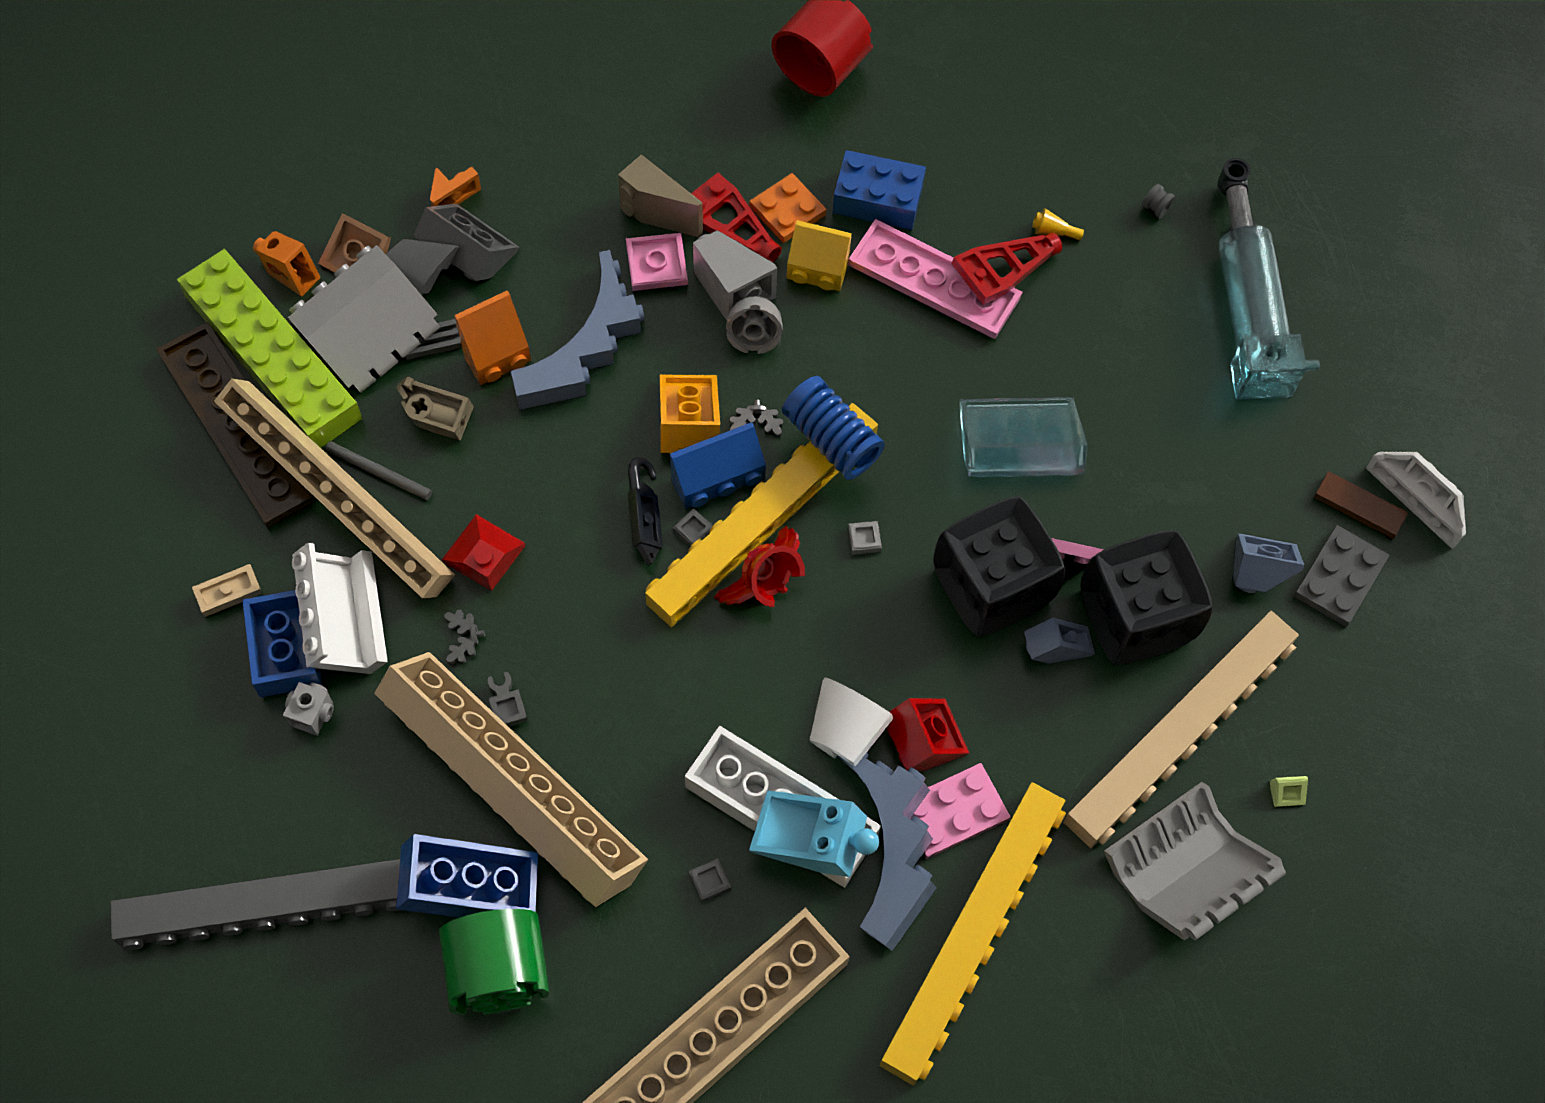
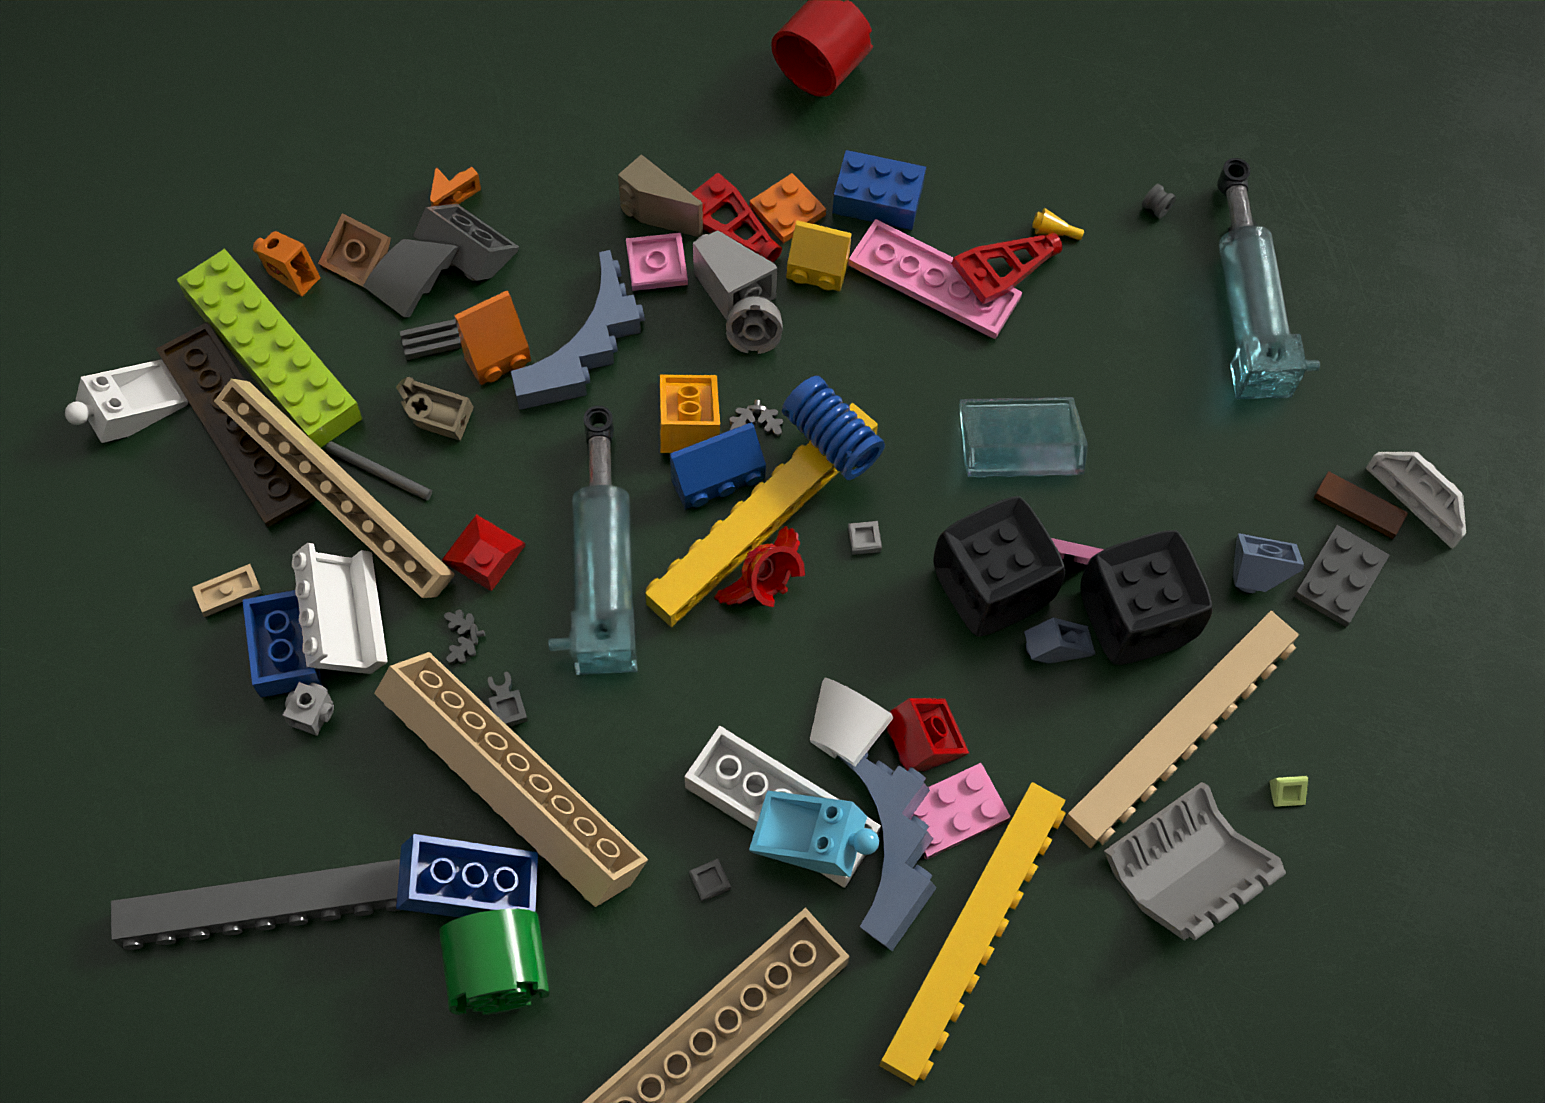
light grey hinge [288,245,440,393] -> none
black plate [628,457,663,566] -> none
dark grey tile [673,508,713,547] -> none
none -> white slope [65,359,189,443]
none -> clear light blue piece [549,405,637,675]

